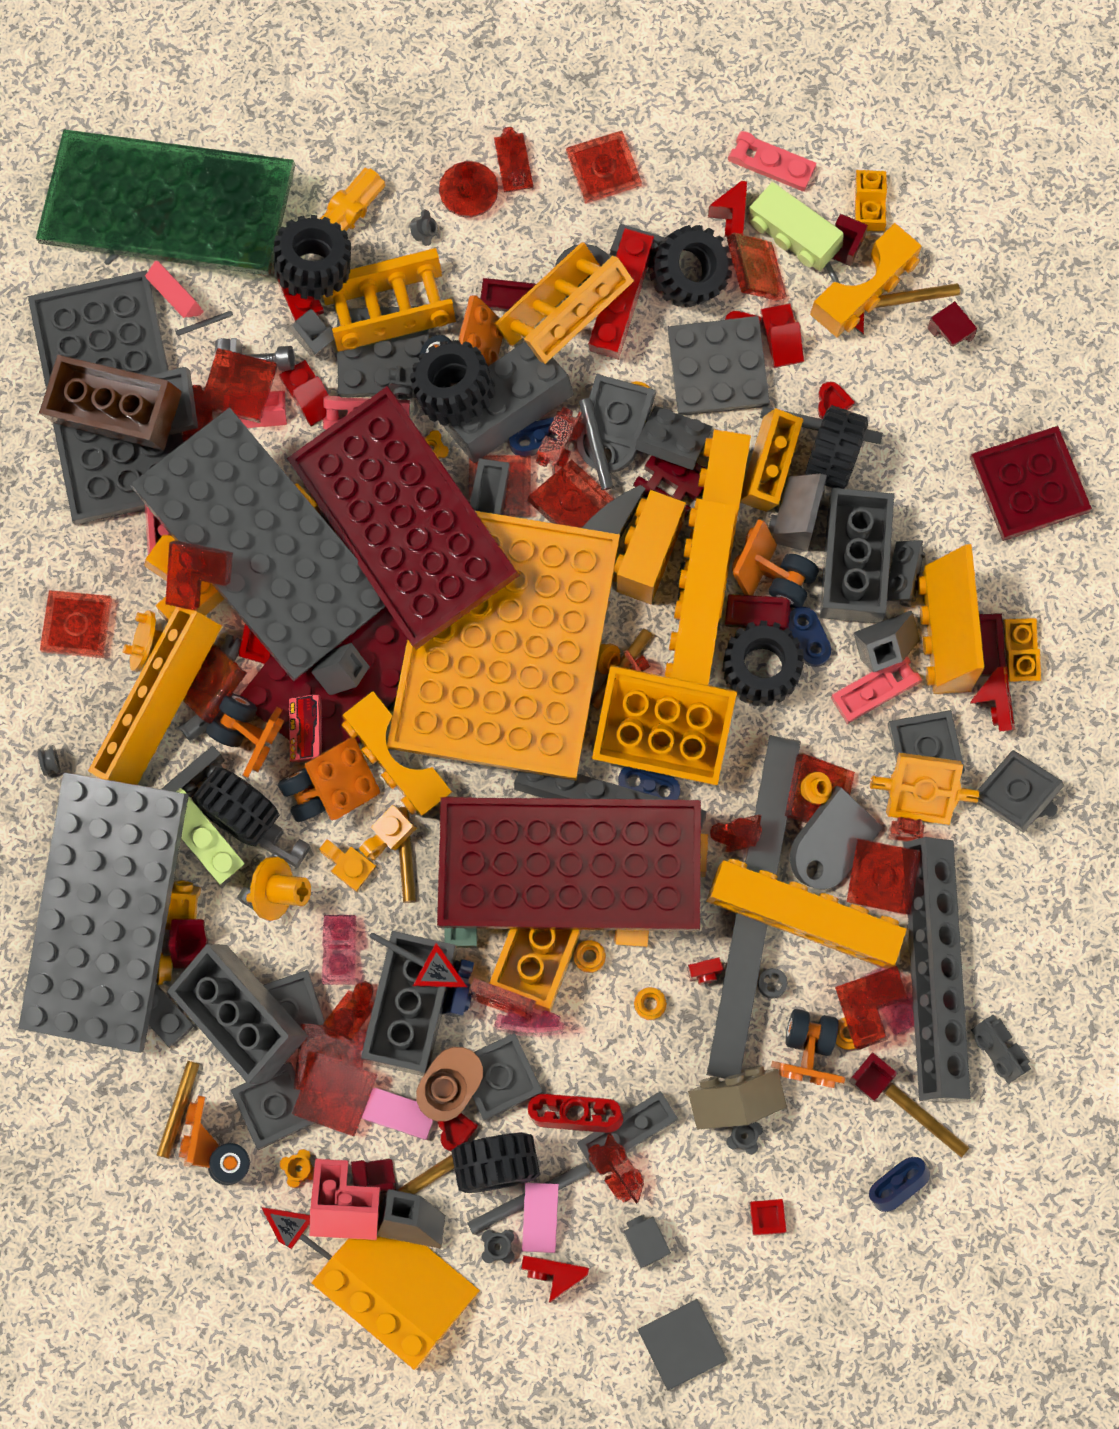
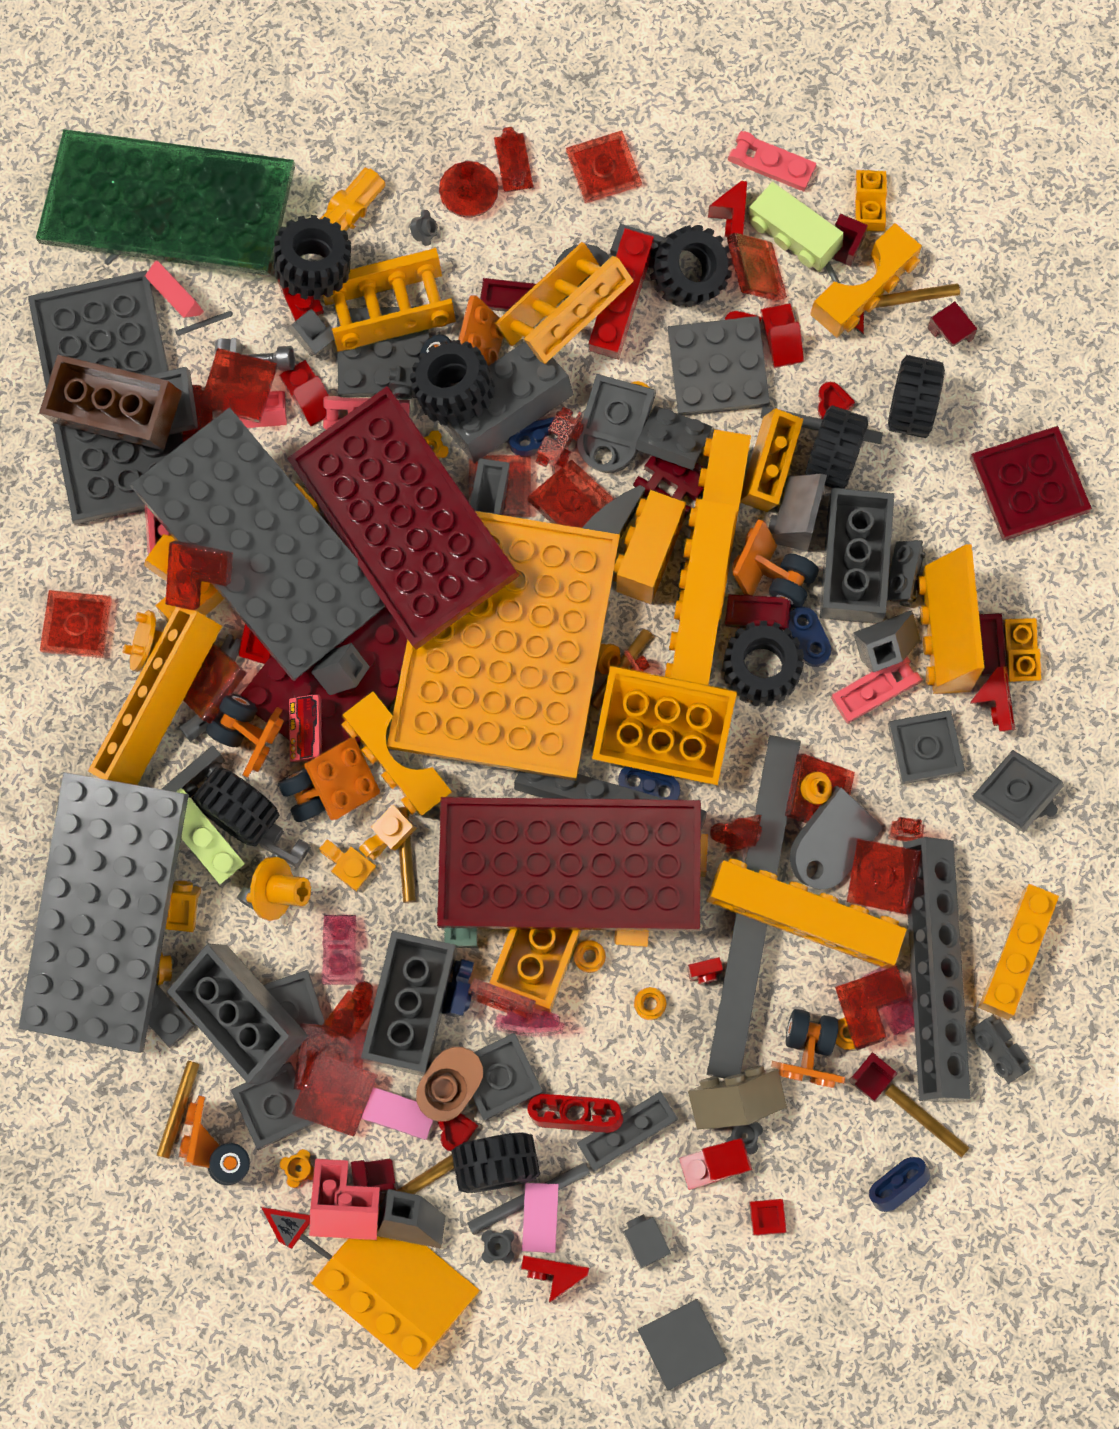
dark grey bush [37,745,61,776] -> none
dark red panel [169,919,208,969] -> none
piece [370,933,467,987] -> none
dark grey bar [579,398,614,490] -> none
clear red hinge [588,1133,644,1204] -> none
dark grey bush [758,968,788,999] -> none
light orange plate [870,753,979,825] -> none
none -> red slope [679,1138,752,1190]
none -> black tyre [888,355,945,438]
none -> light orange arch [978,884,1059,1020]

